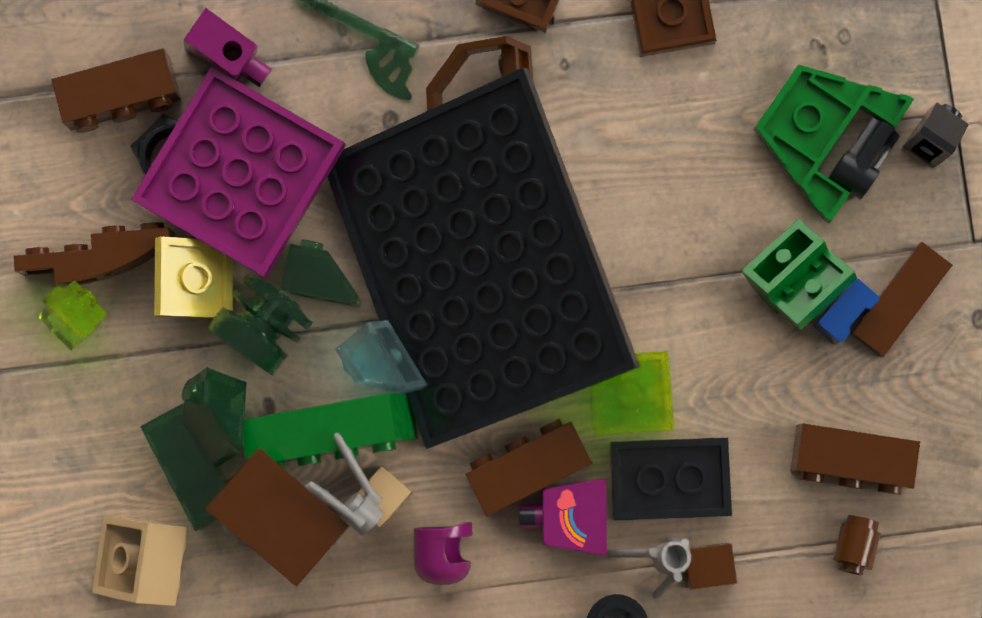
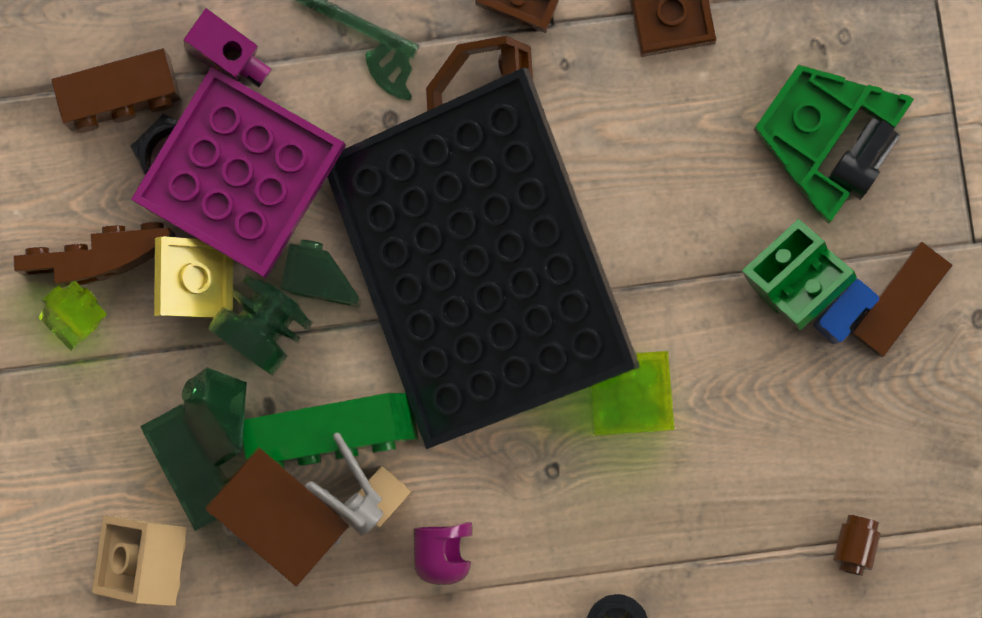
clear light blue slope [335,320,427,394] -> none
reddish brown brick [466,419,593,517] -> none
magenta torso [519,479,607,555] -> none
light grey plant [607,535,691,599] -> none
black plate [610,437,732,521] -> none
reddish brown brick [681,543,737,590] -> none
reddish brown brick [790,423,920,495] -> none
black slope [902,102,969,168] -> none

